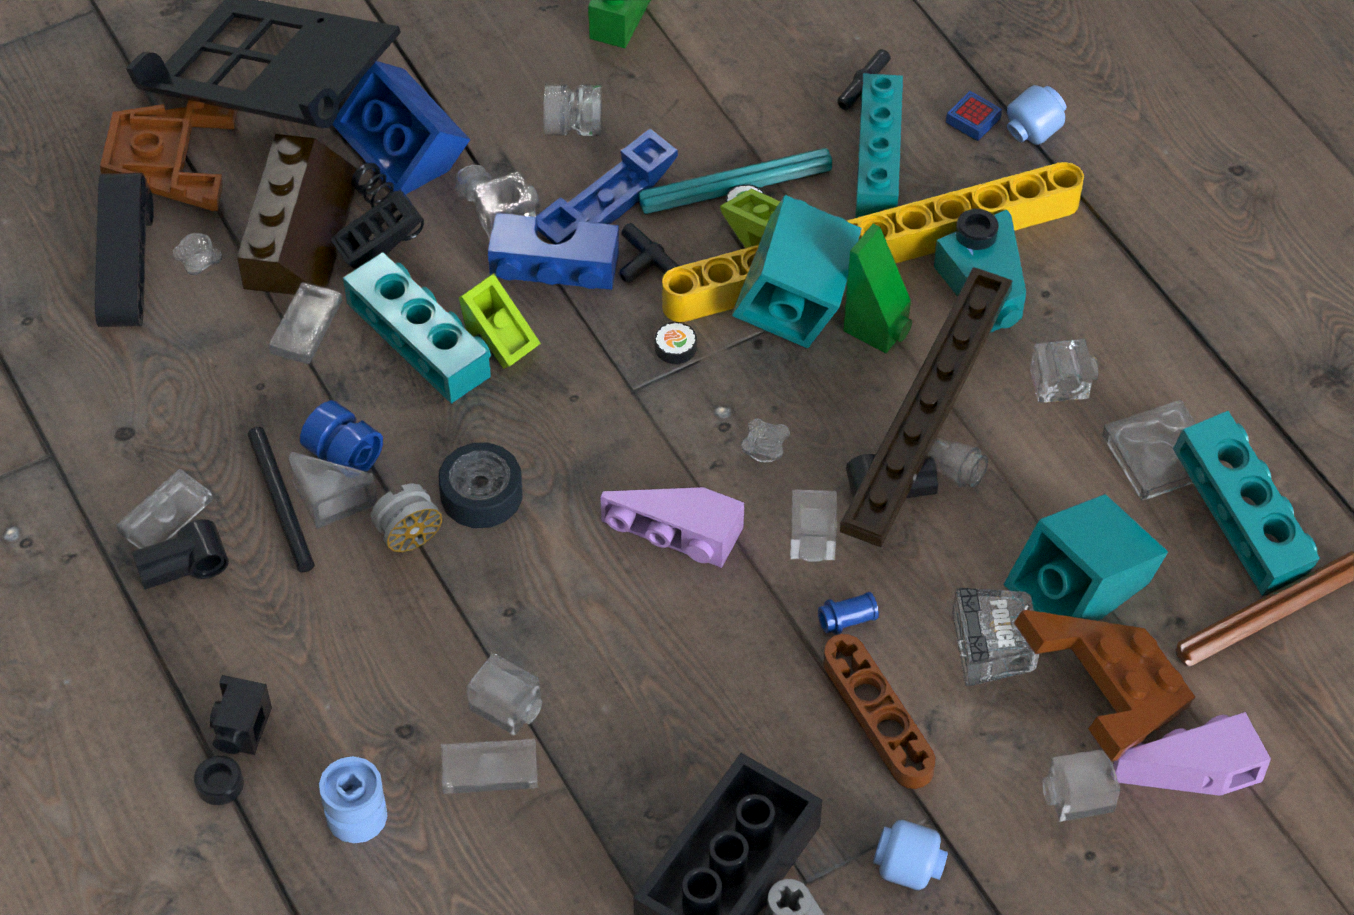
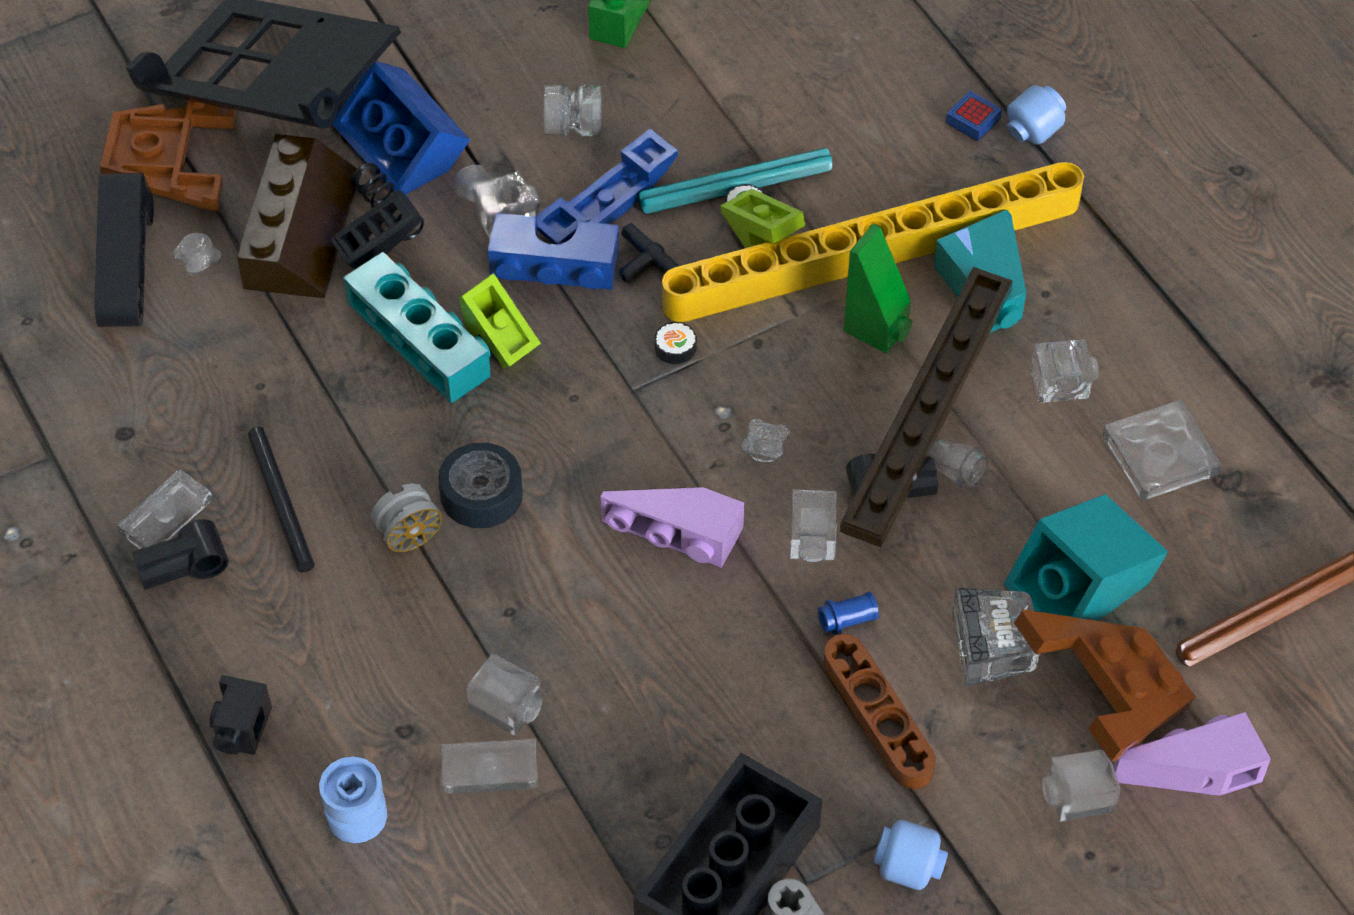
black tile [194,756,244,805] -> none
clear plate [269,282,342,364] -> none
clear slope [288,452,377,529] -> none
blue wheel [300,400,383,480] -> none
teal slope [732,195,862,348] -> none
black piece [837,49,891,110] -> none
teal brick [855,73,903,218] -> none
black tile [956,209,999,250] -> none
teal brick [1173,411,1320,596] -> none

